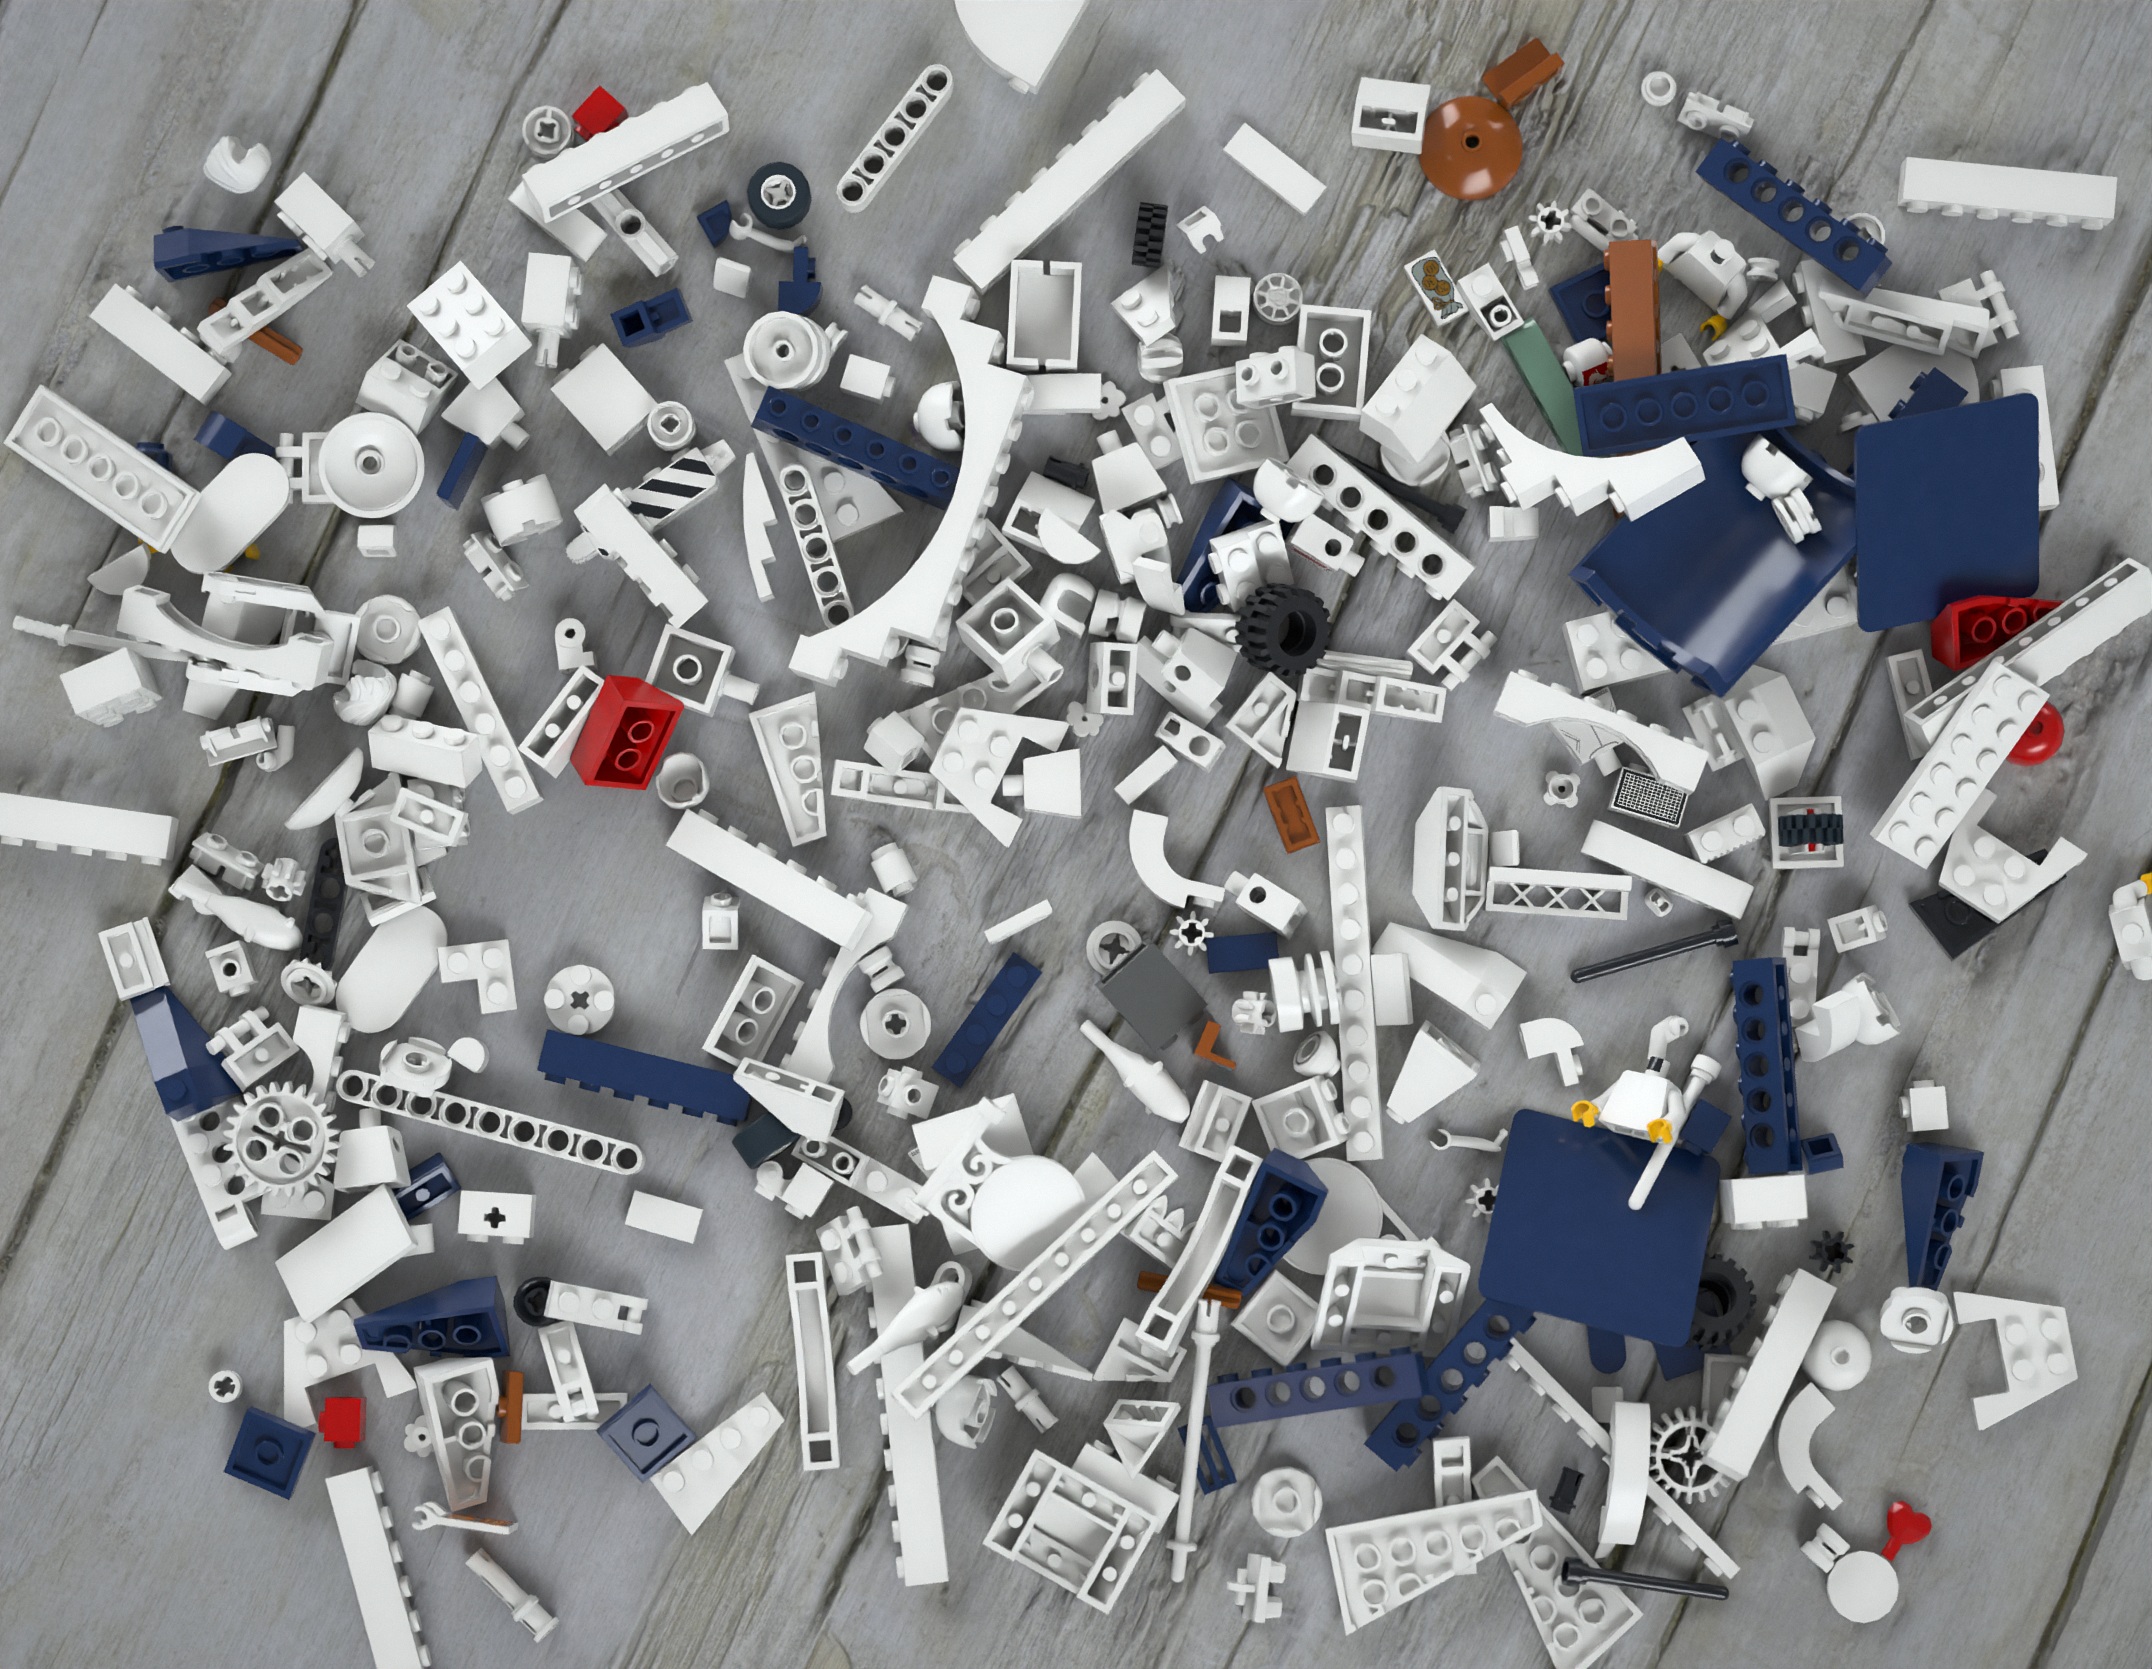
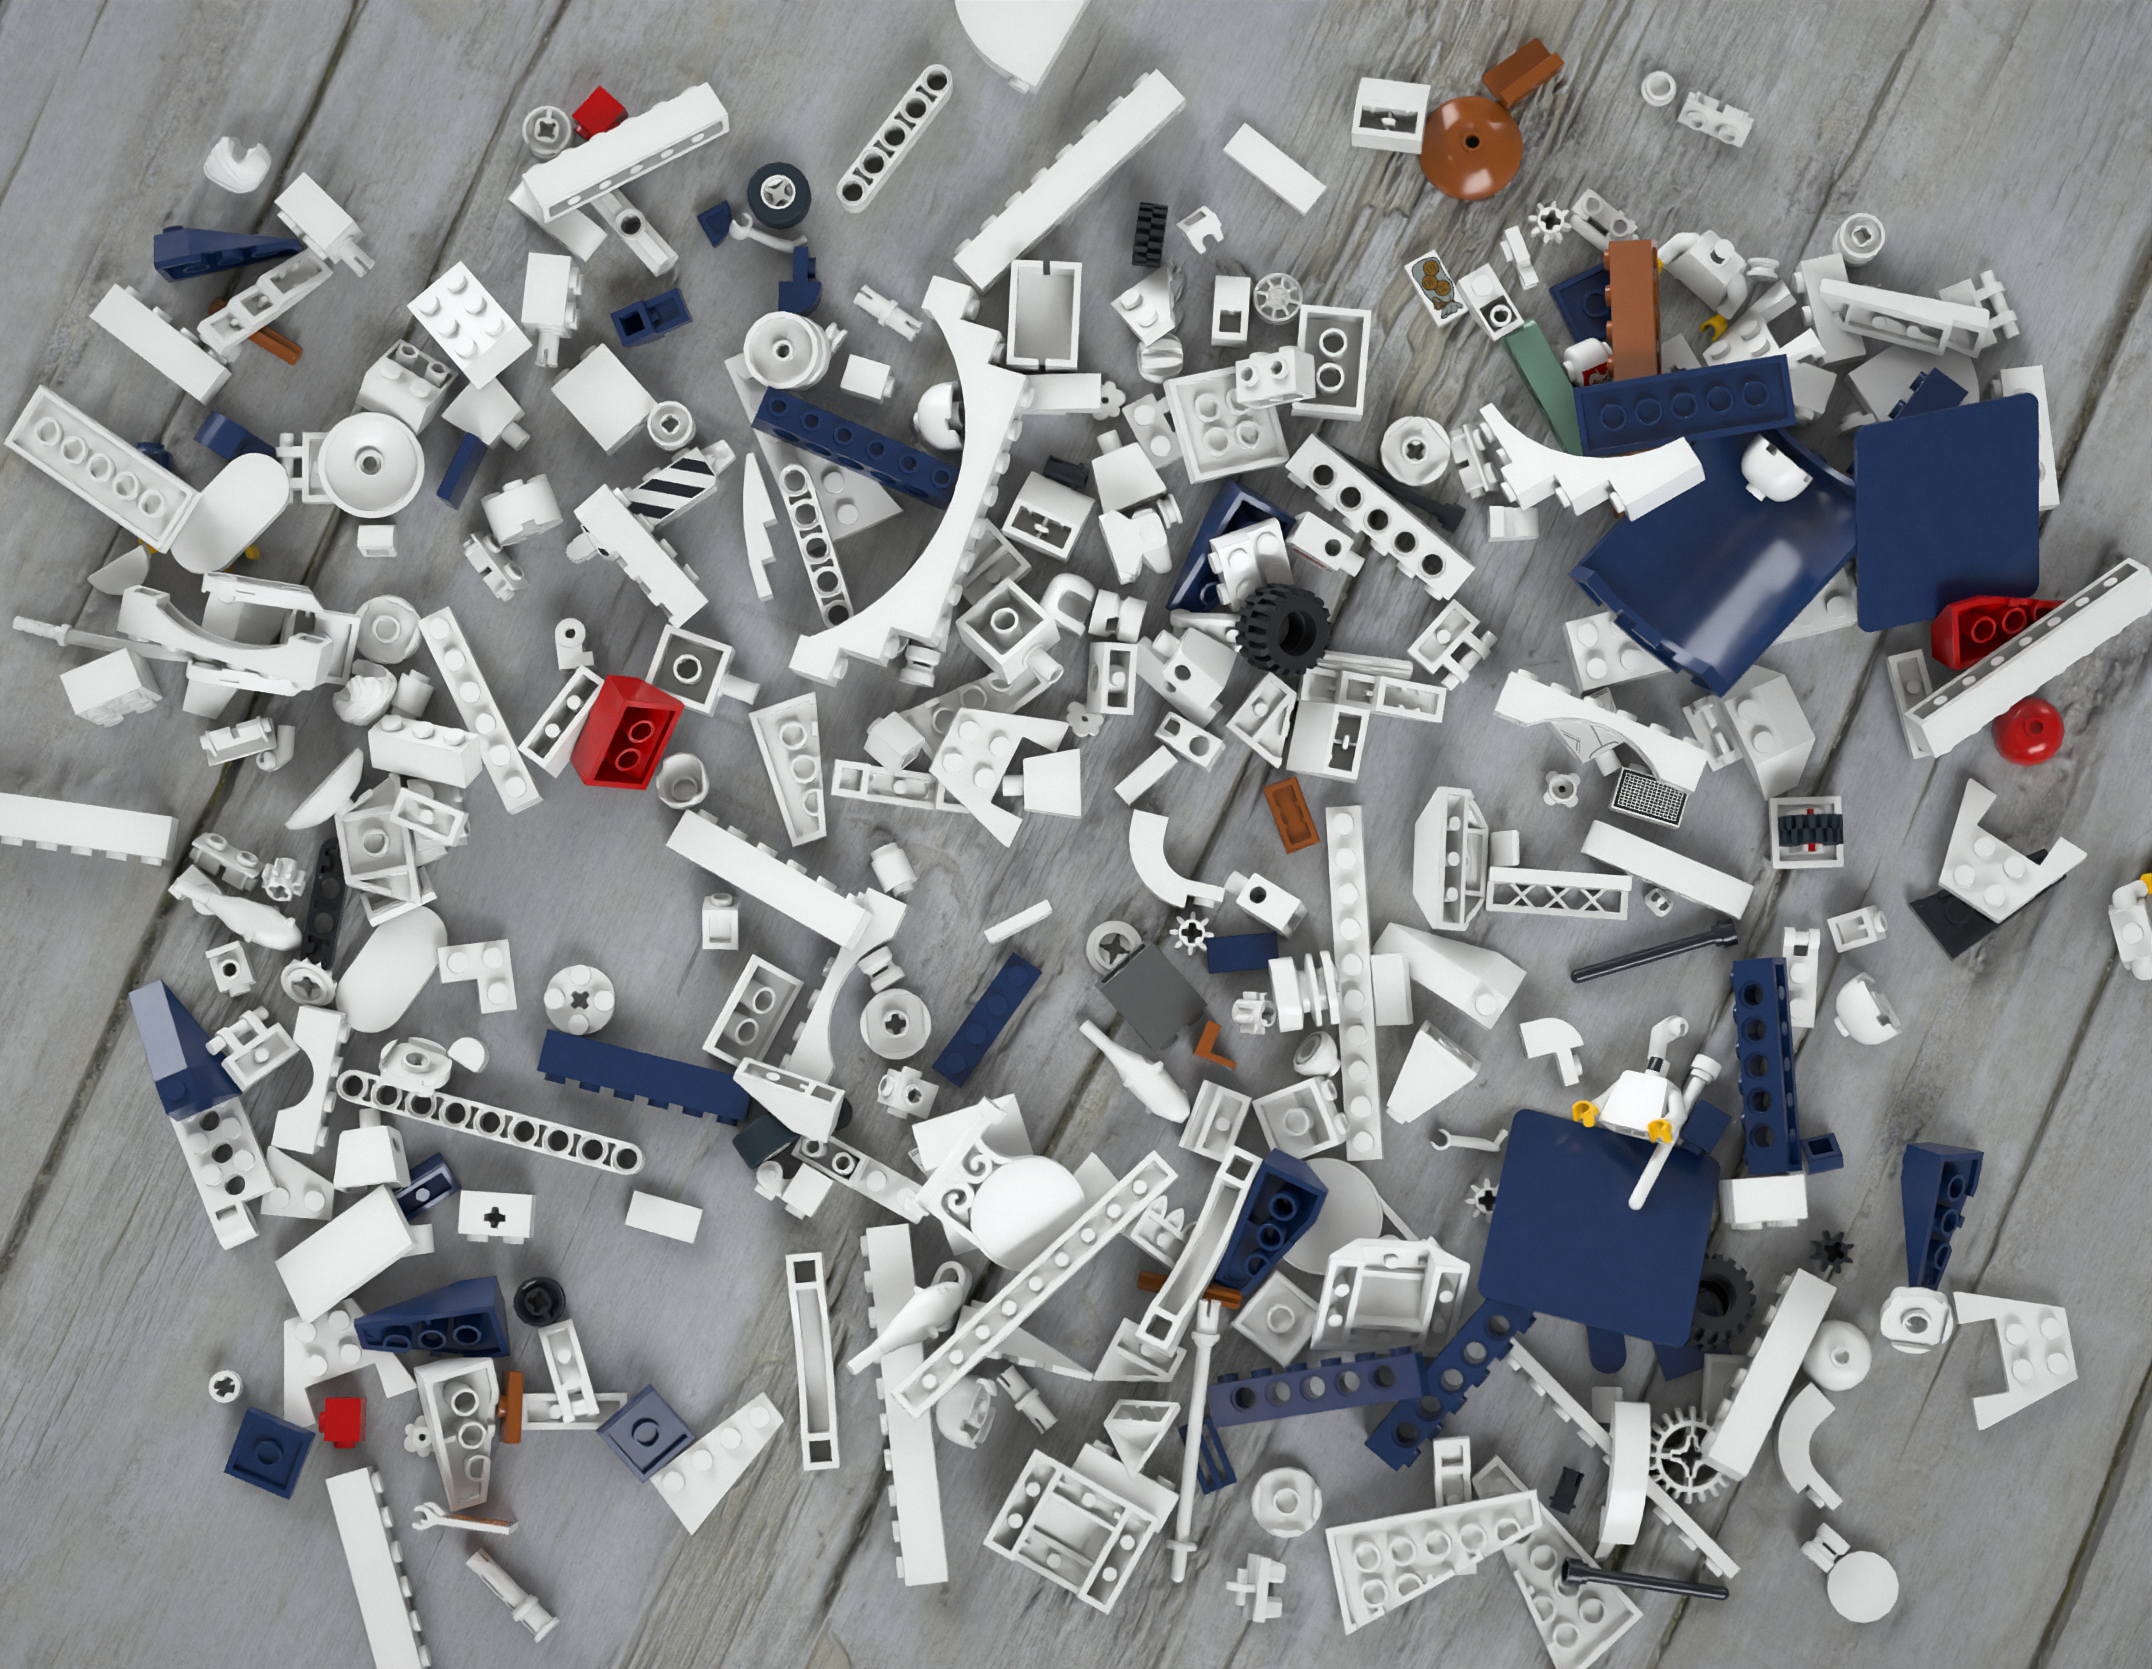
white plate [98,917,171,1001] -> none
white gear [223,1081,341,1198] -> none
white plate [544,1280,648,1335] -> none
white slope [713,257,753,298] -> none
white plate [816,1206,883,1296] -> none
white tile [1038,507,1101,564] -> none
white slope [1132,556,1185,616] -> none
white cylinder [1253,457,1325,524] -> none
white slope [1359,334,1477,466] -> none
white brick [1683,803,1766,864] -> none
dark blue brick [1695,138,1893,297] -> none
white wheel [1771,487,1821,544] -> none
white brick [1795,990,1861,1062] -> none
white plate [1870,659,2050,869] -> none
red rock [1880,1501,1932,1561] -> none
white brick [1897,157,2117,230] -> none
white brick [1899,1080,1949,1132] -> none

